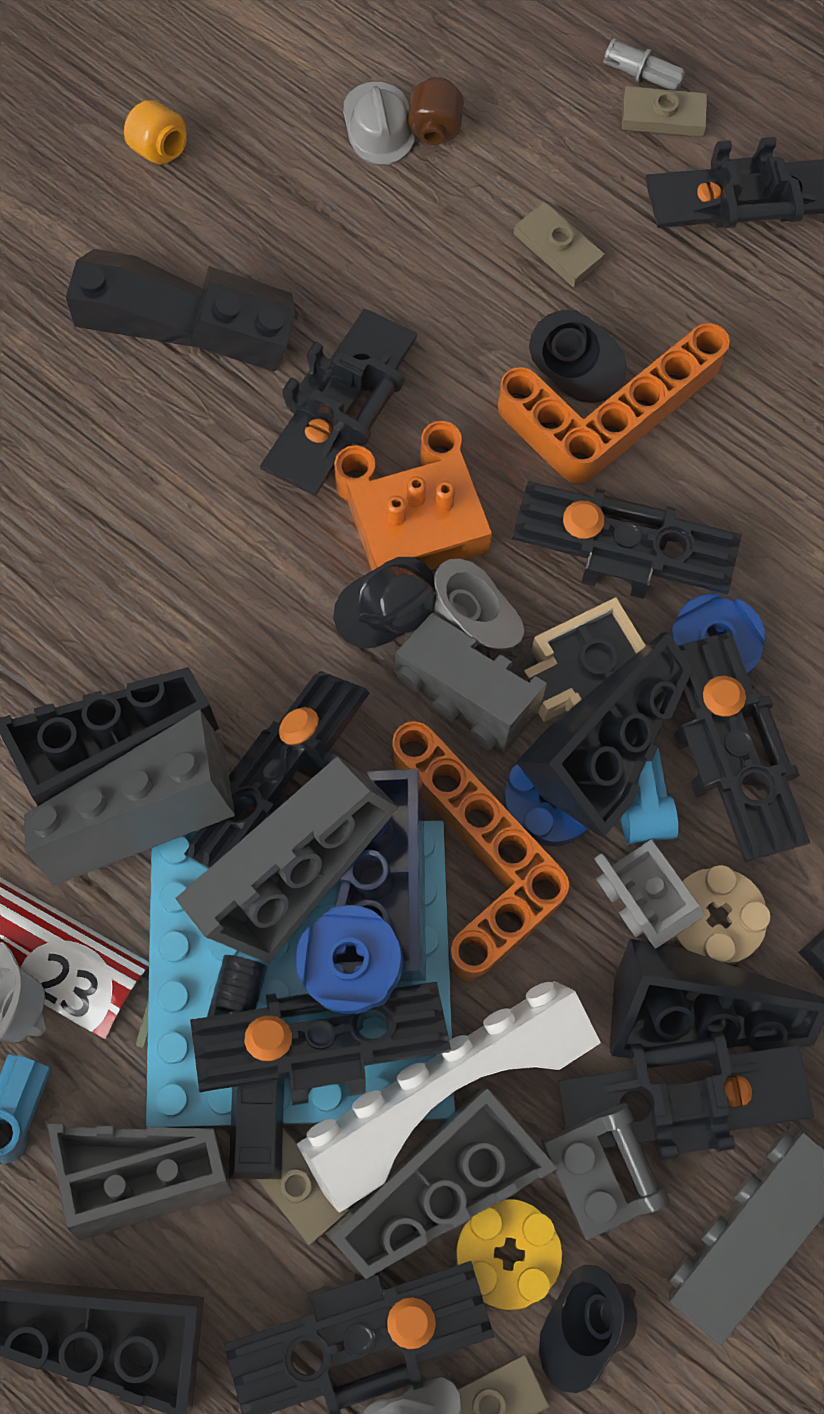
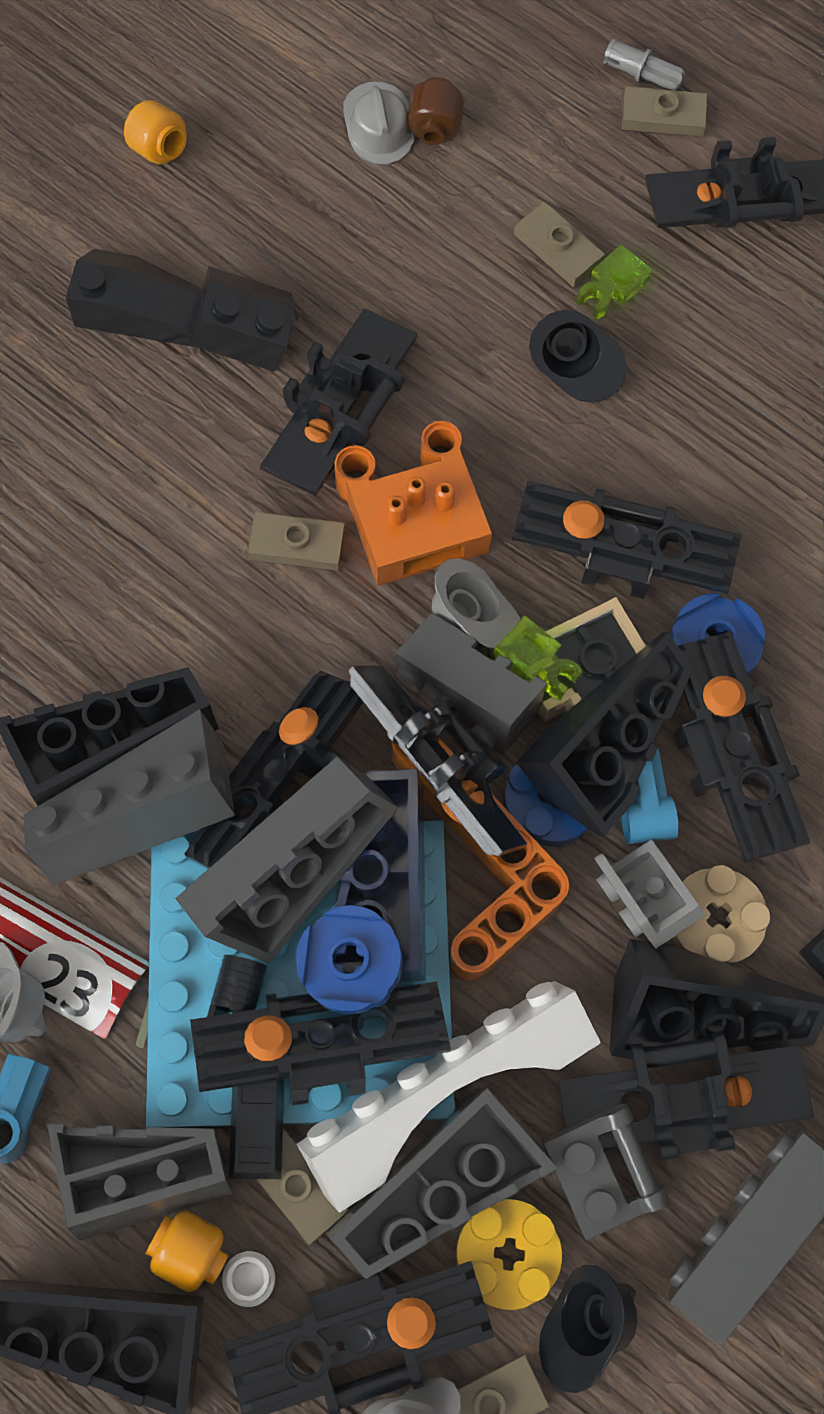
black piece [333,557,436,648] -> none
orange beam [497,323,730,484] -> none
none -> light orange head [145,1210,228,1293]
none -> white plate [222,1251,276,1307]
none -> dark tan plate [247,512,345,571]
none -> black piece [348,666,527,857]
none -> clear neon green plate [492,615,583,700]
none -> clear neon green plate [576,244,653,319]

